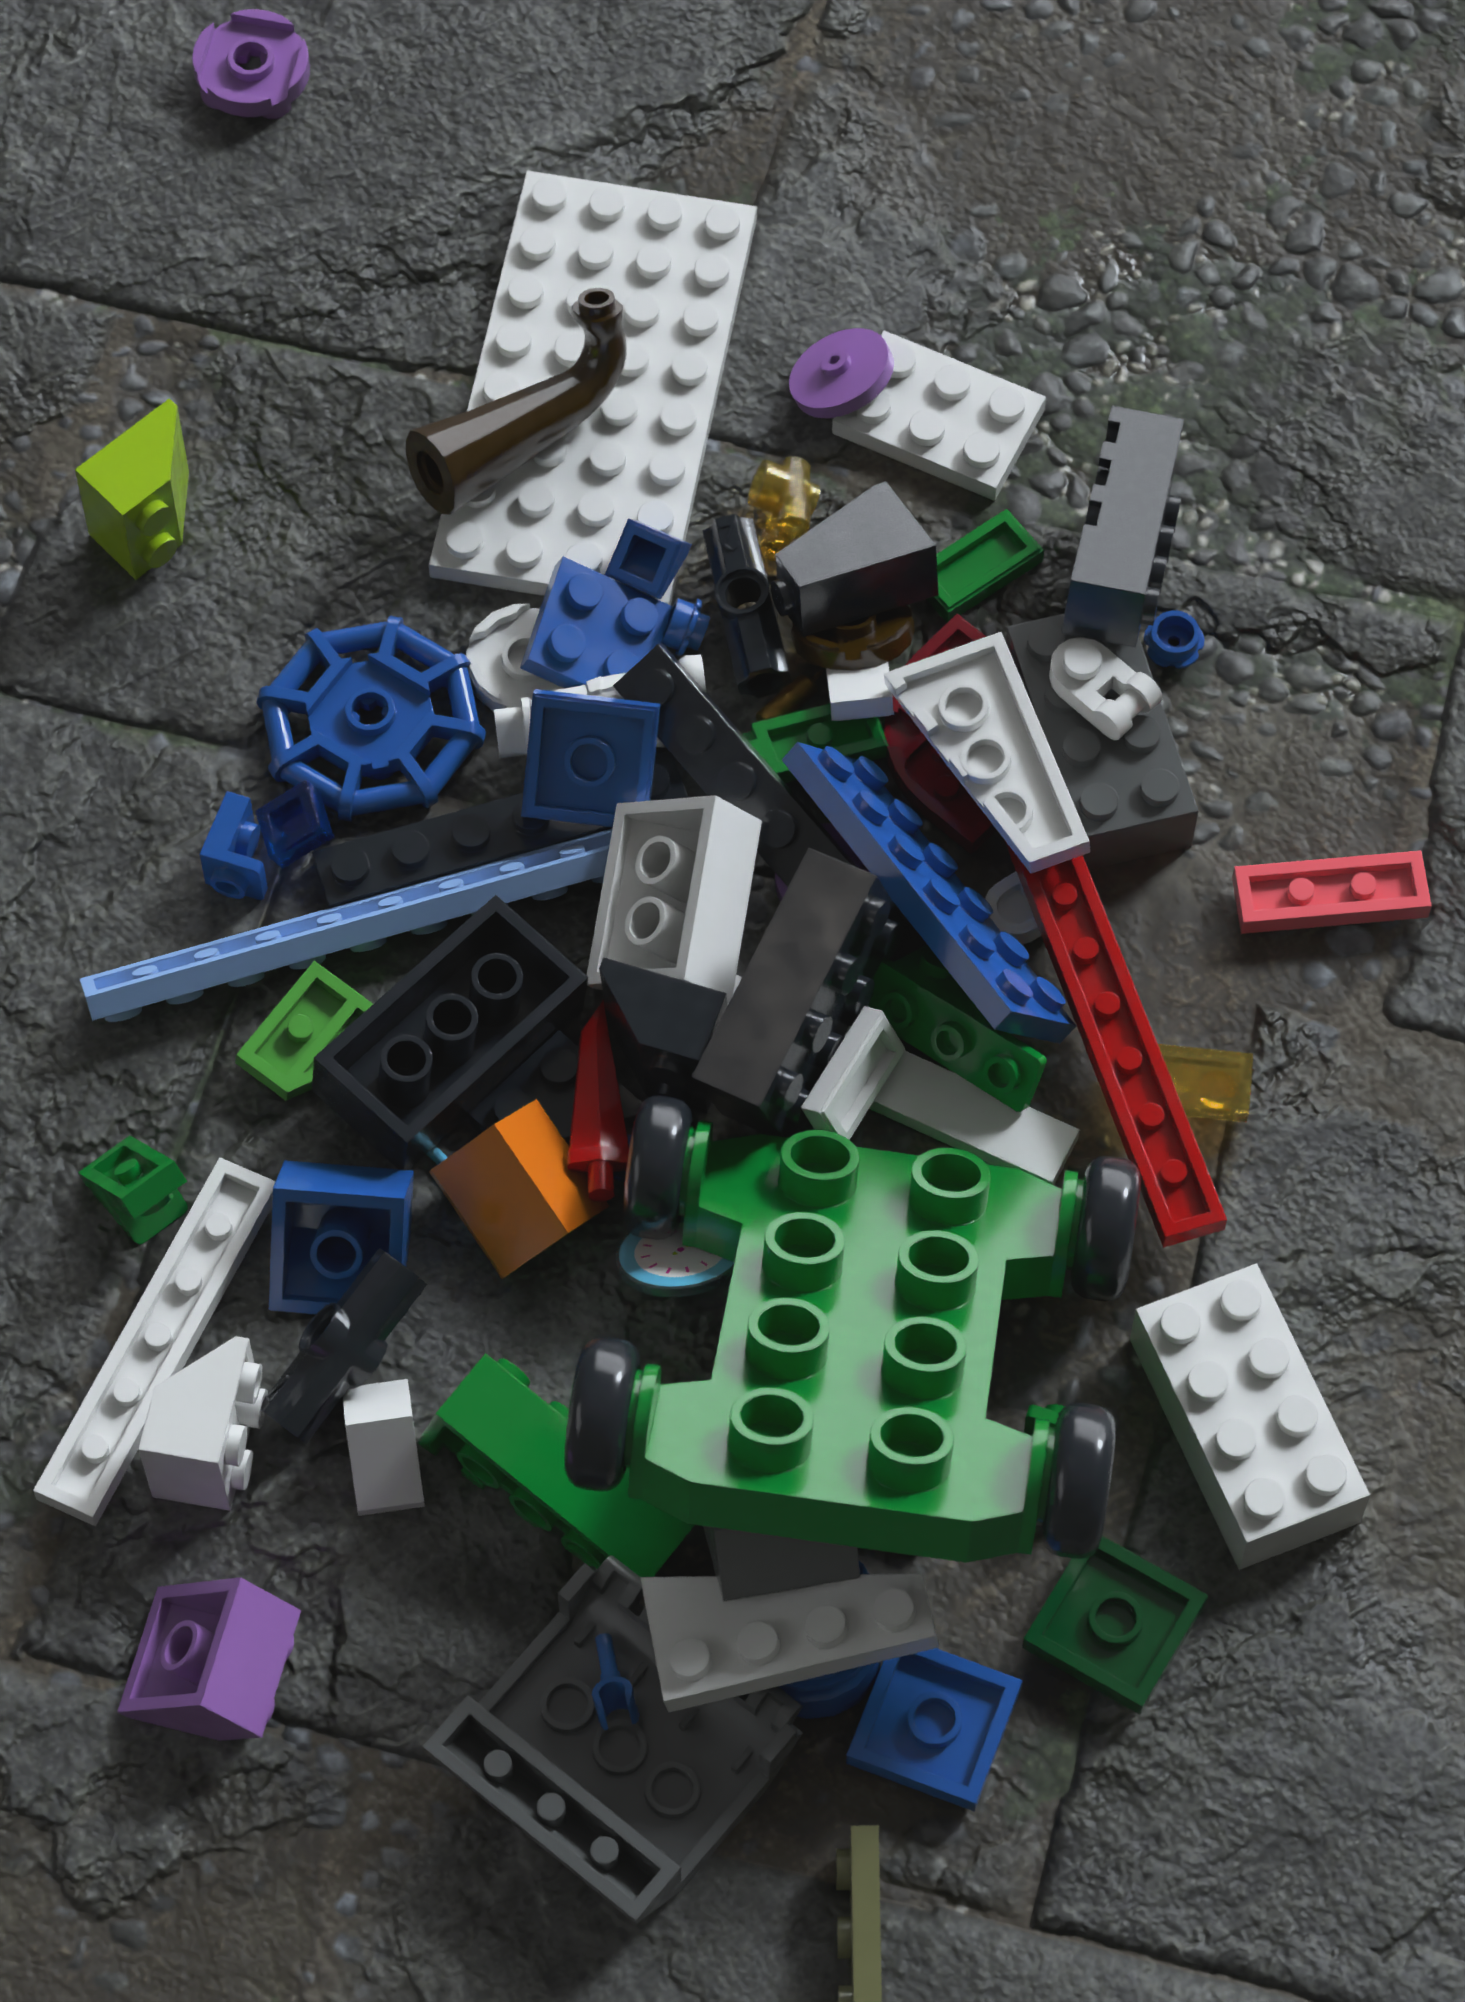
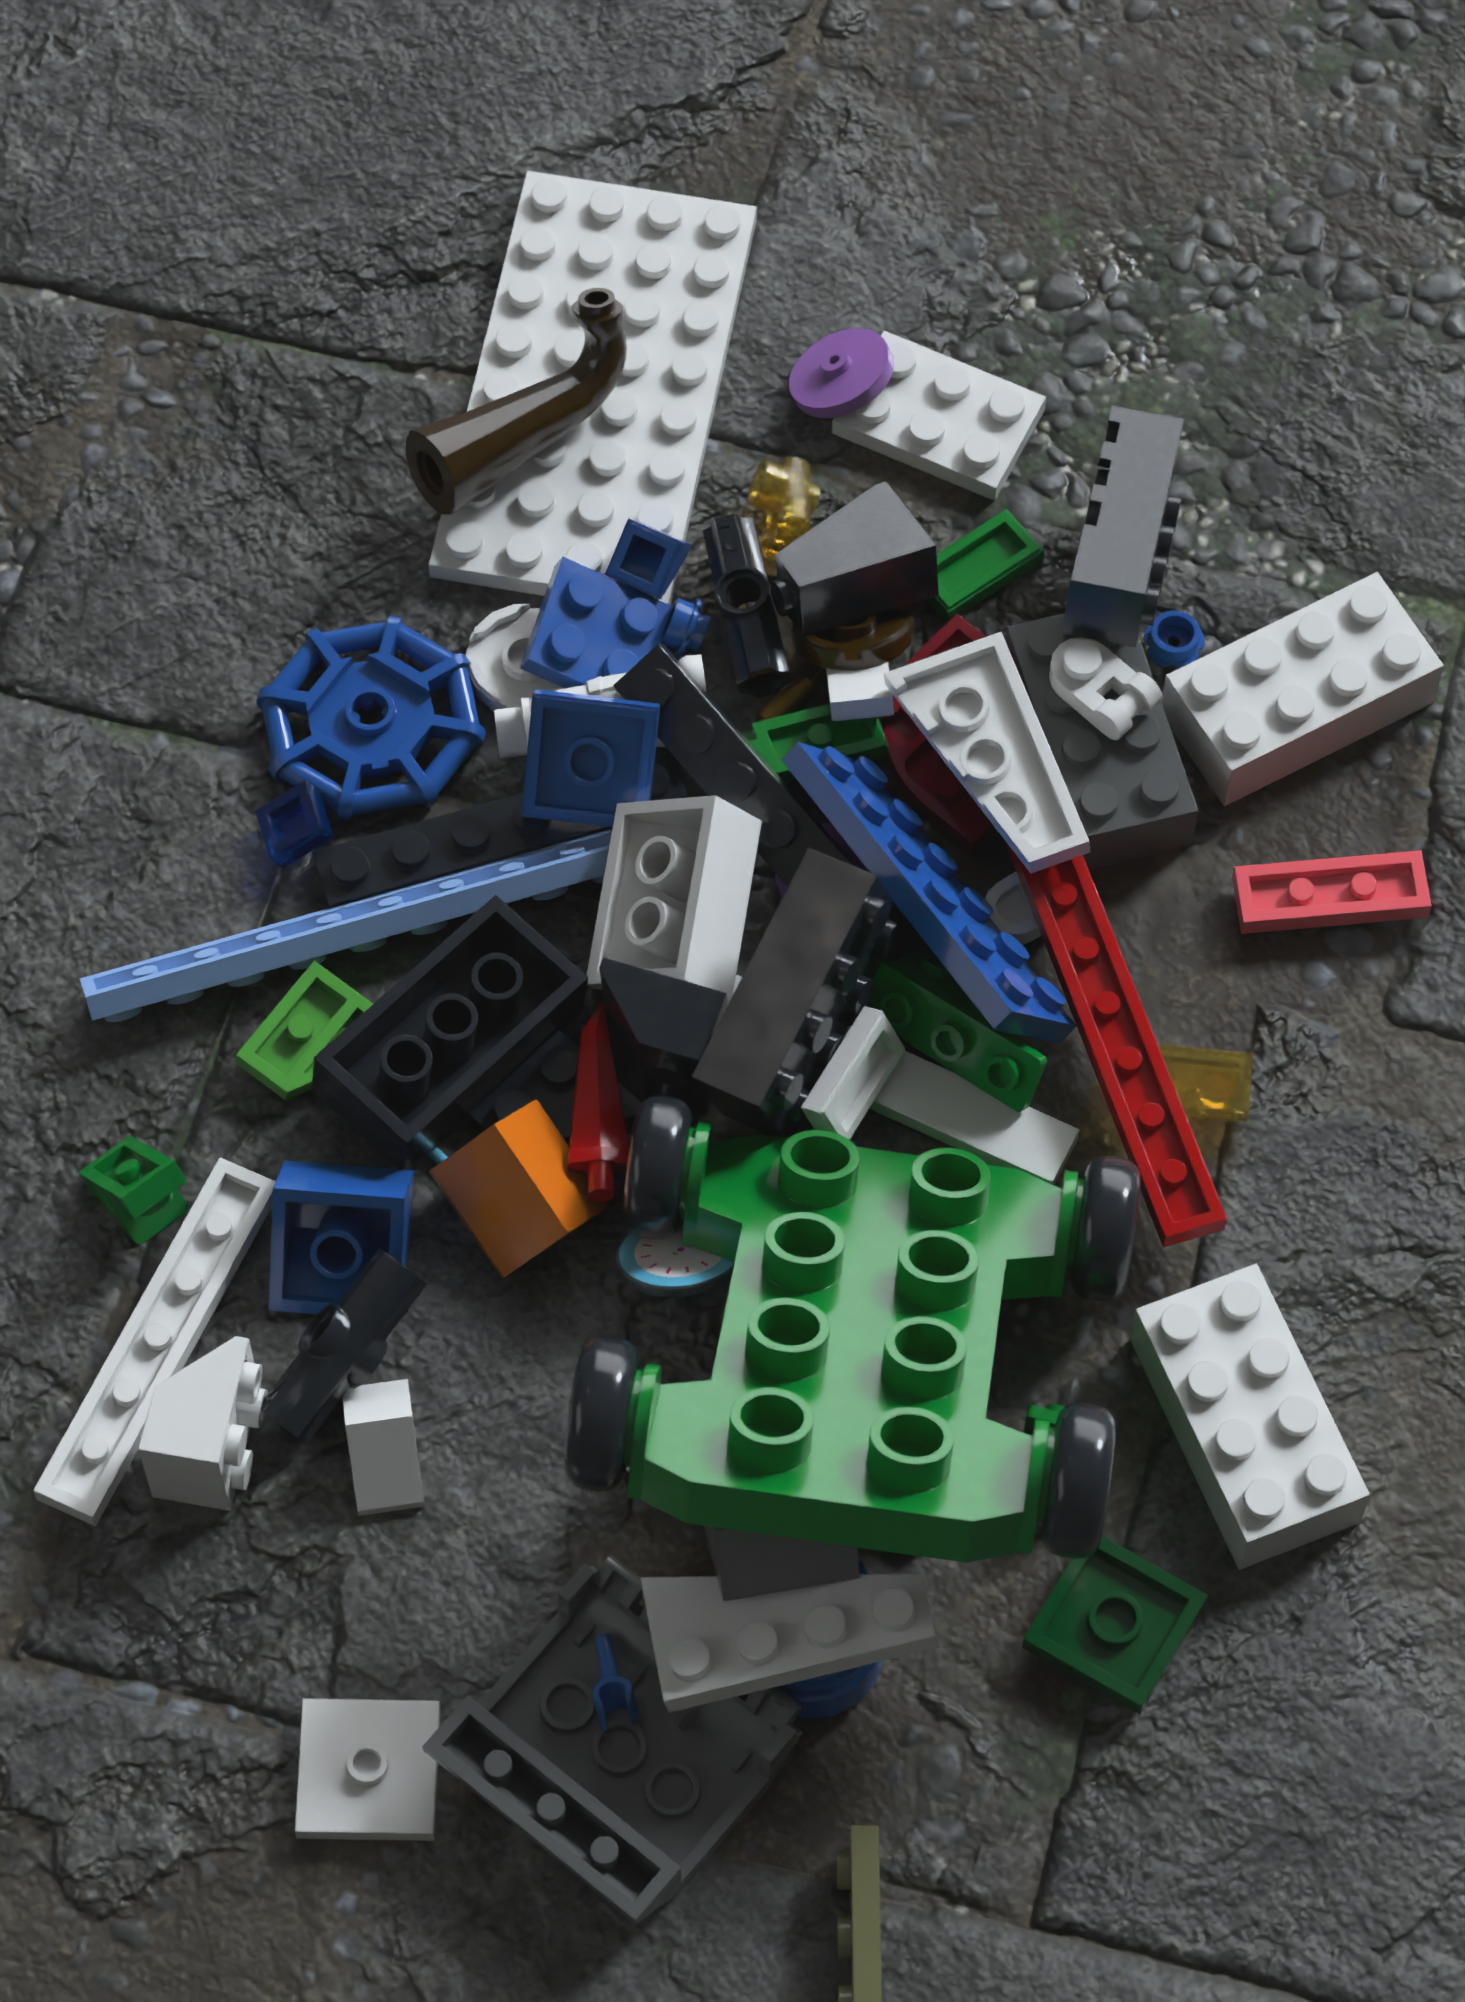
lime slope [75,398,189,580] -> none
medium lavender slope [117,1577,301,1741] -> none
medium lavender plate [192,9,310,119] -> none
blue bracket [199,791,268,900] -> none
green wedge [417,1353,695,1577] -> none
blue plate [846,1648,1022,1812] -> none
none -> white plate [295,1699,441,1841]
none -> white brick [1162,572,1444,806]

